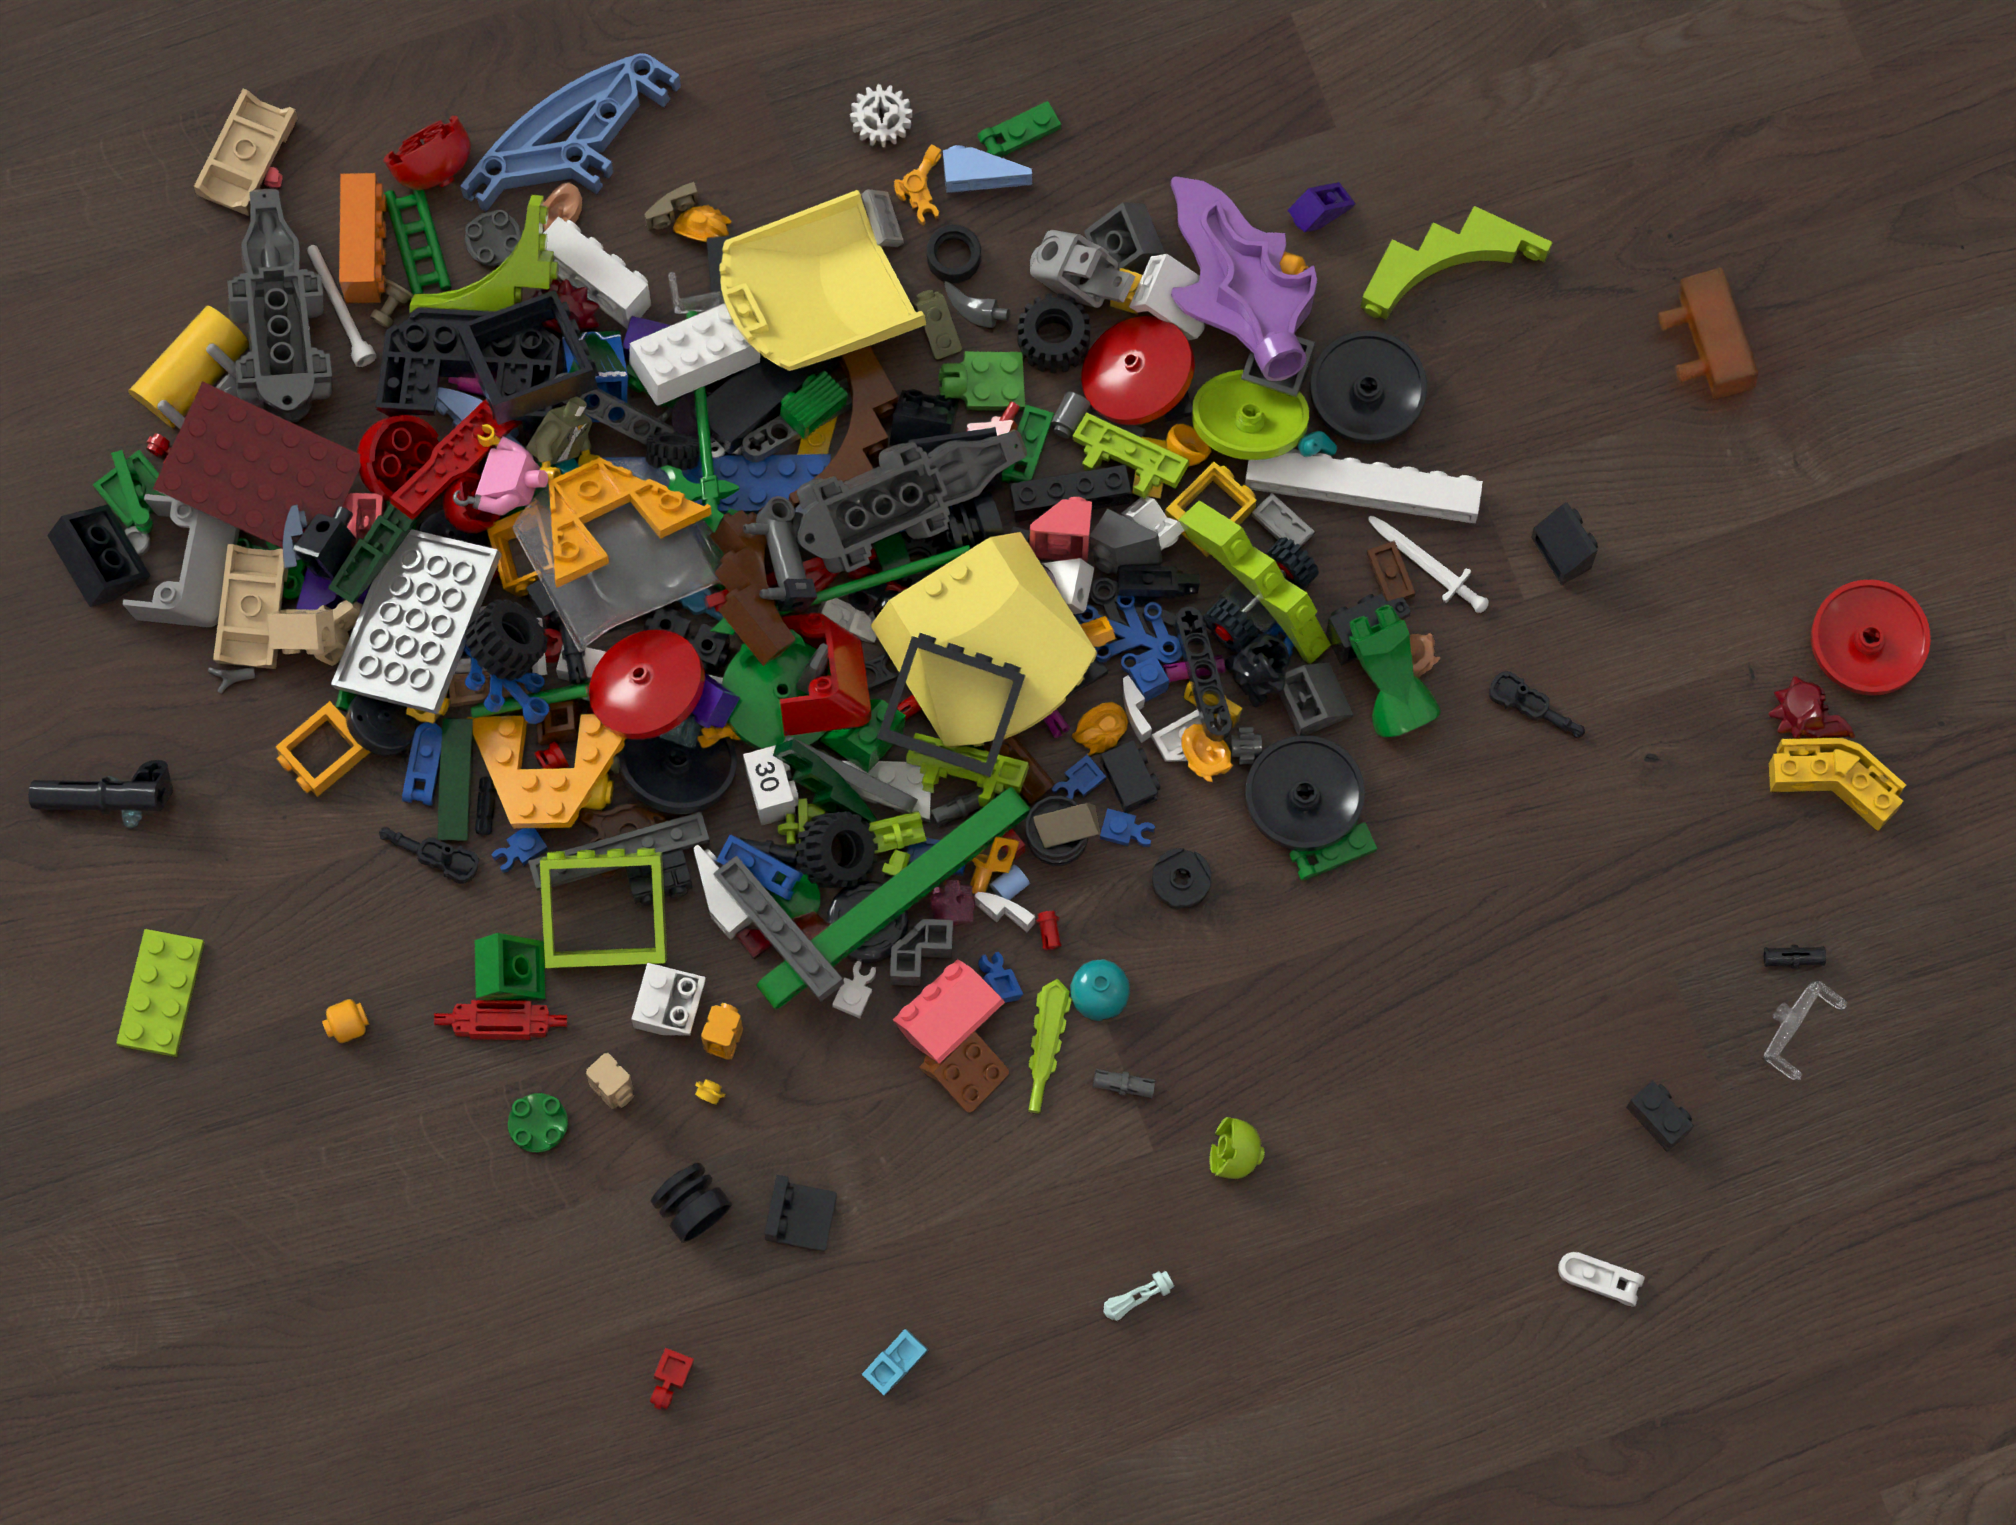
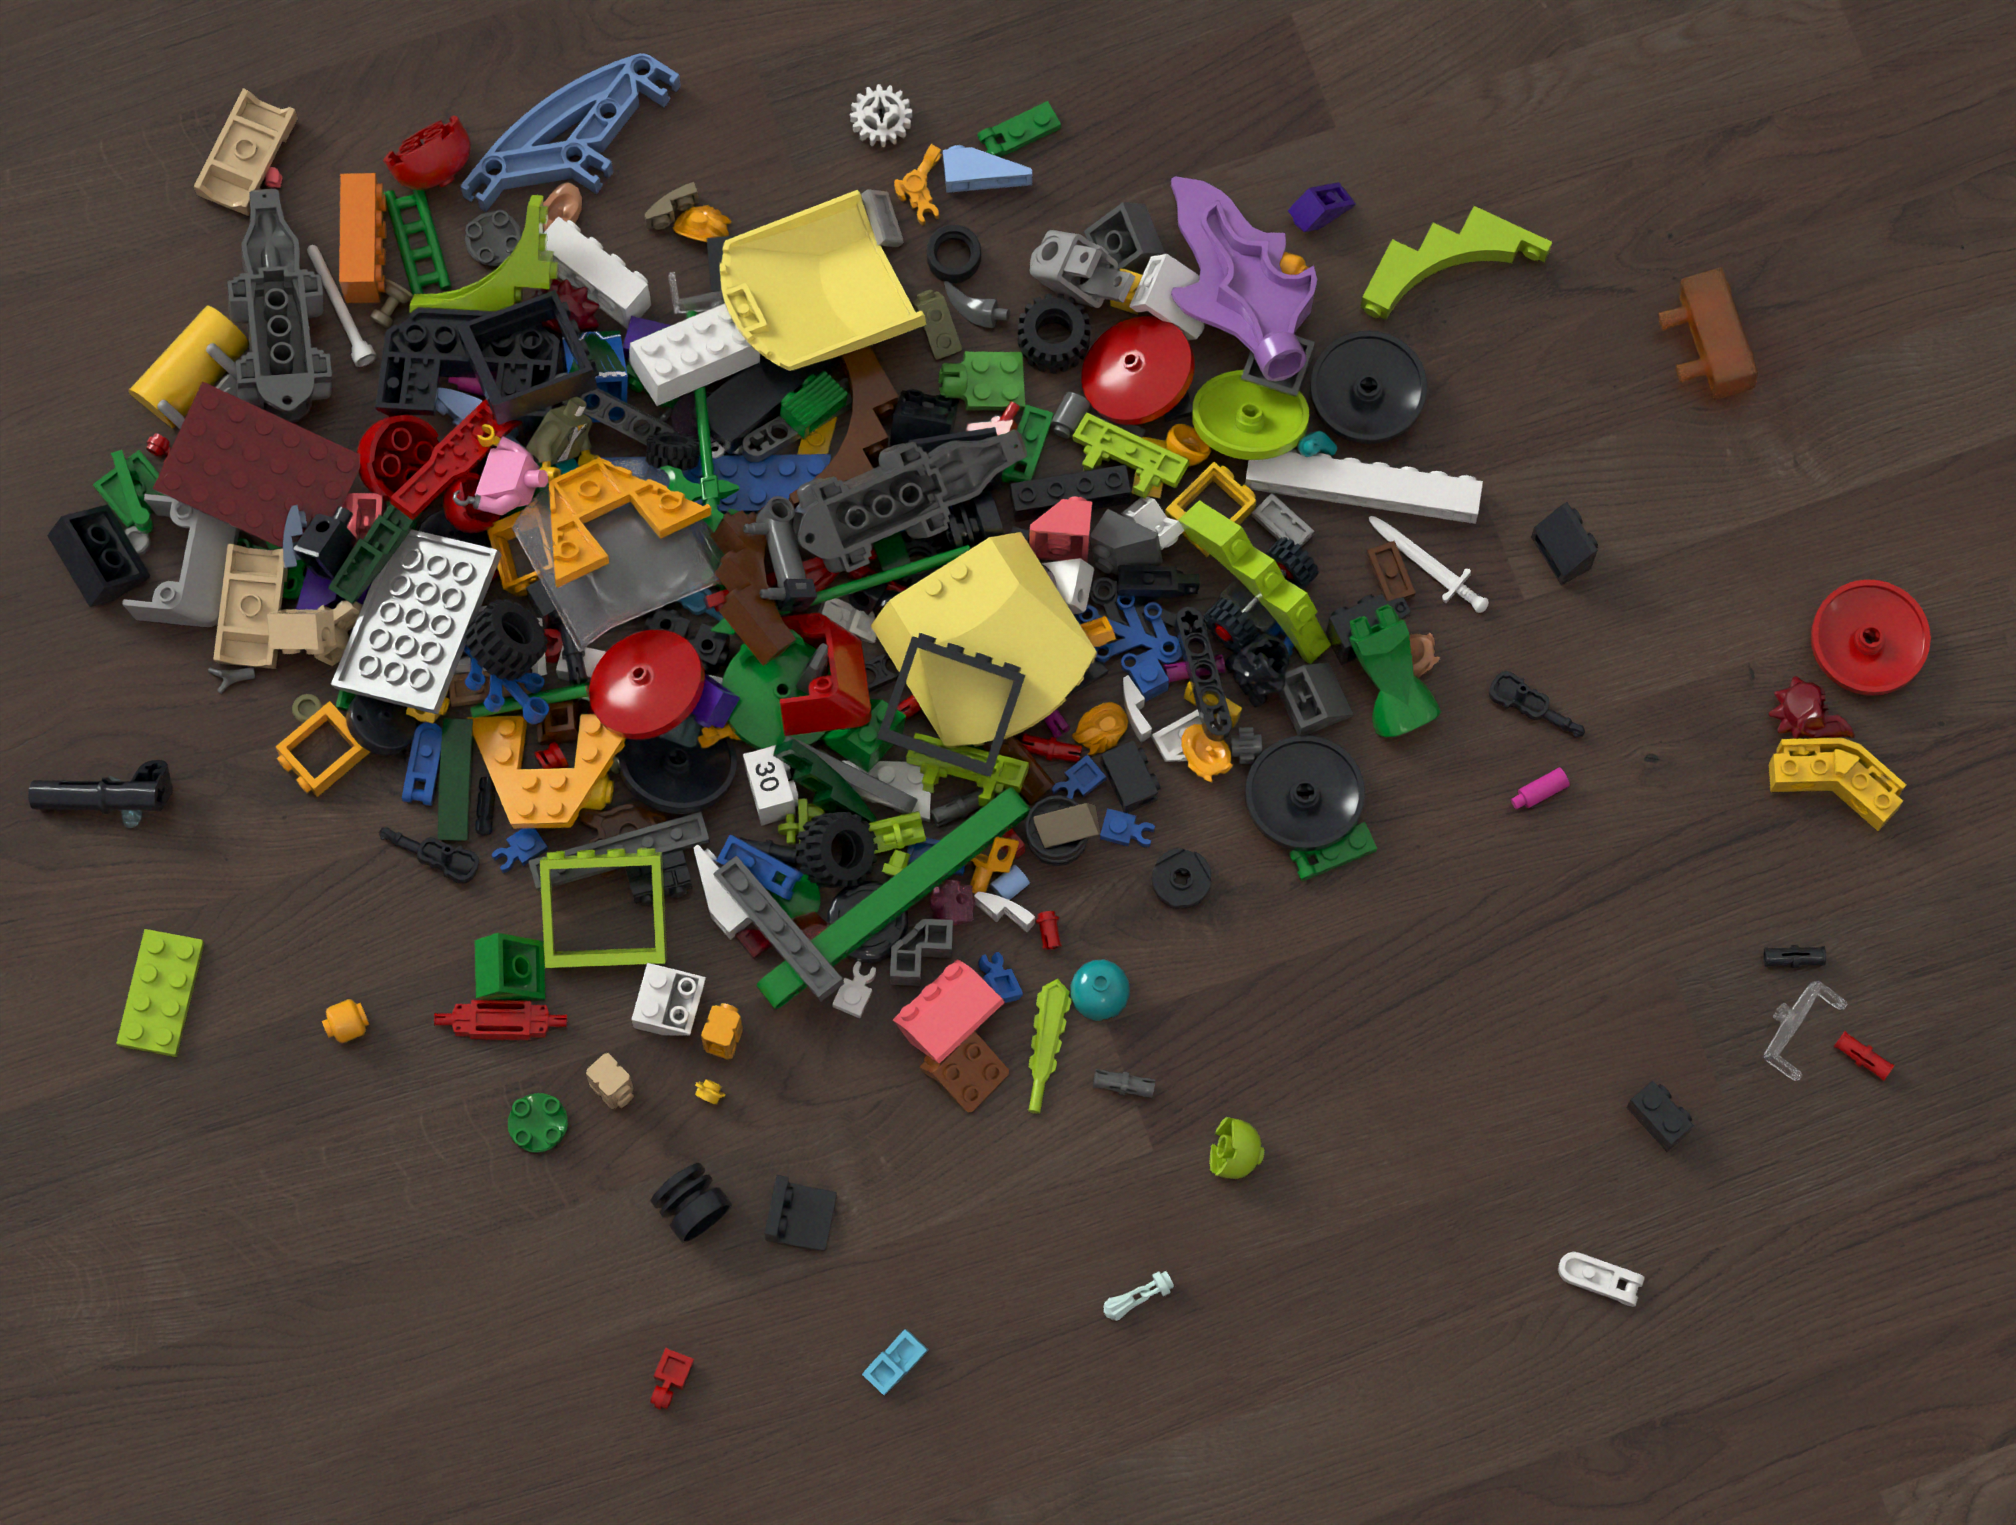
none -> olive tile [292,694,322,724]
none -> red pin [1022,733,1082,764]
none -> dark pink cylinder [1511,767,1570,809]
none -> red pin [1834,1031,1895,1081]

